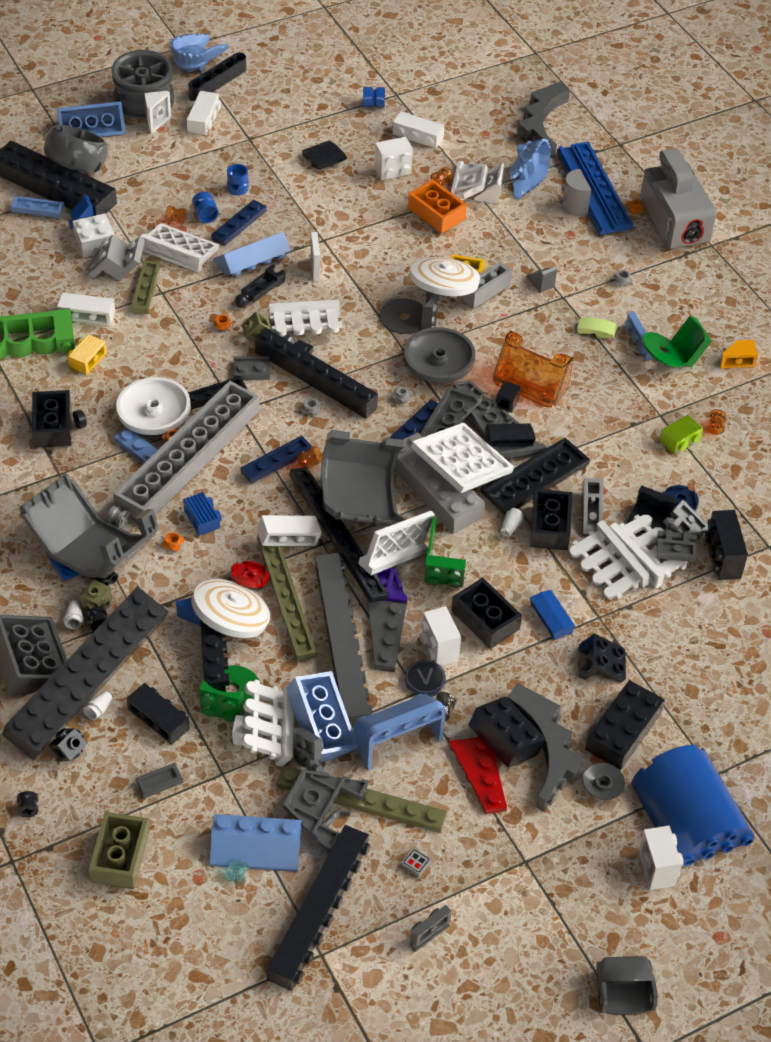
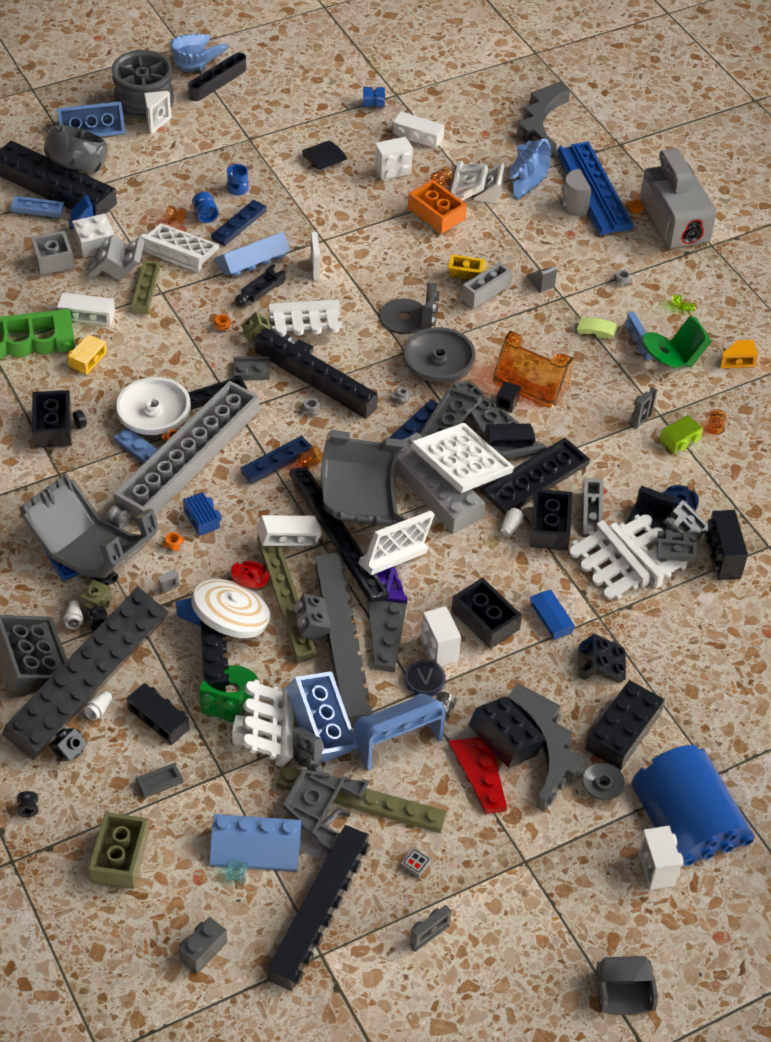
white brick [187,91,221,135] -> none
white dish [410,257,480,296] -> none
green piece [425,516,466,588] -> none
none -> light grey brick [31,231,74,275]
none -> light grey tile [157,569,179,594]
none -> dark grey brick [179,917,227,974]
none -> dark grey brick [294,593,331,641]
none -> dark grey plate [631,387,658,429]
none -> clear neon green arm [671,294,696,311]

